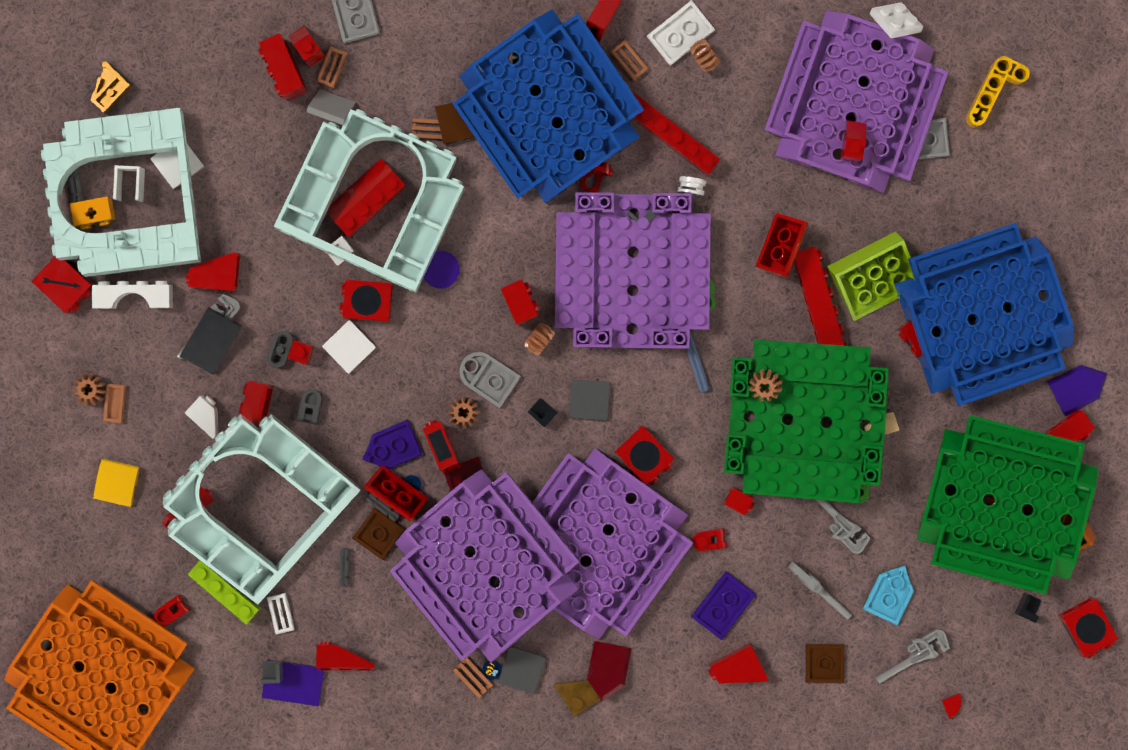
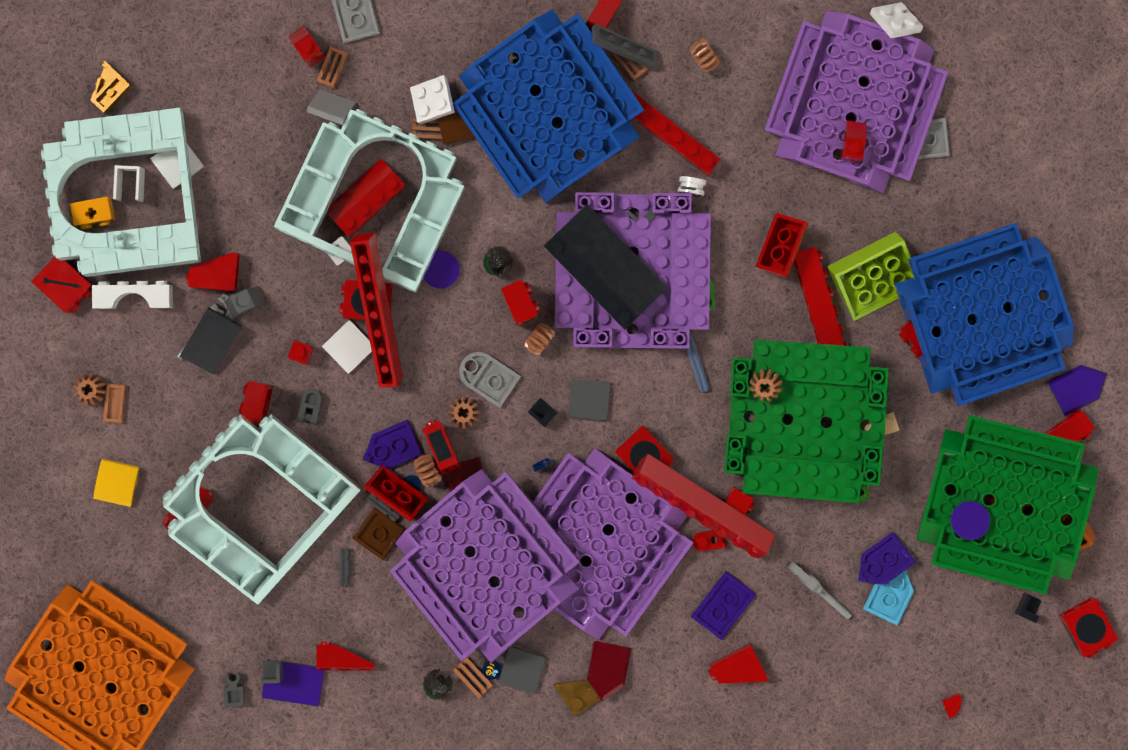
dark grey axle [68,168,83,203] -> none
red plate [154,594,190,626] -> none
white slope [185,396,219,439] -> none
lime arch [188,560,262,624] -> none
red brick [258,33,308,101] -> none
dark grey plate [267,331,294,368] -> none
white tile [267,593,295,635] -> none
red bracket [579,156,614,193] -> none
white tile [646,0,715,66] -> none
reddish brown tile [805,644,844,683] -> none
light grey piece [816,500,870,554] -> none
light grey piece [875,629,950,684] -> none
yellow beam [966,56,1030,128] -> none
none -> dark grey slope [224,286,267,319]
none -> dark grey plate [224,672,245,707]
none -> red brick [350,233,403,388]
none -> white plate [410,75,455,125]
none -> nougat gear [414,454,442,487]
none -> clear smoke piece [423,669,453,700]
none -> clear smoke piece [483,246,514,277]
none -> clear blue tile [532,458,552,472]
none -> black slope [544,205,667,330]
none -> dark grey tile [592,24,658,70]
none -> red brick [631,454,775,559]
none -> dark purple tile [858,532,916,585]
none -> dark purple tile [950,501,990,540]

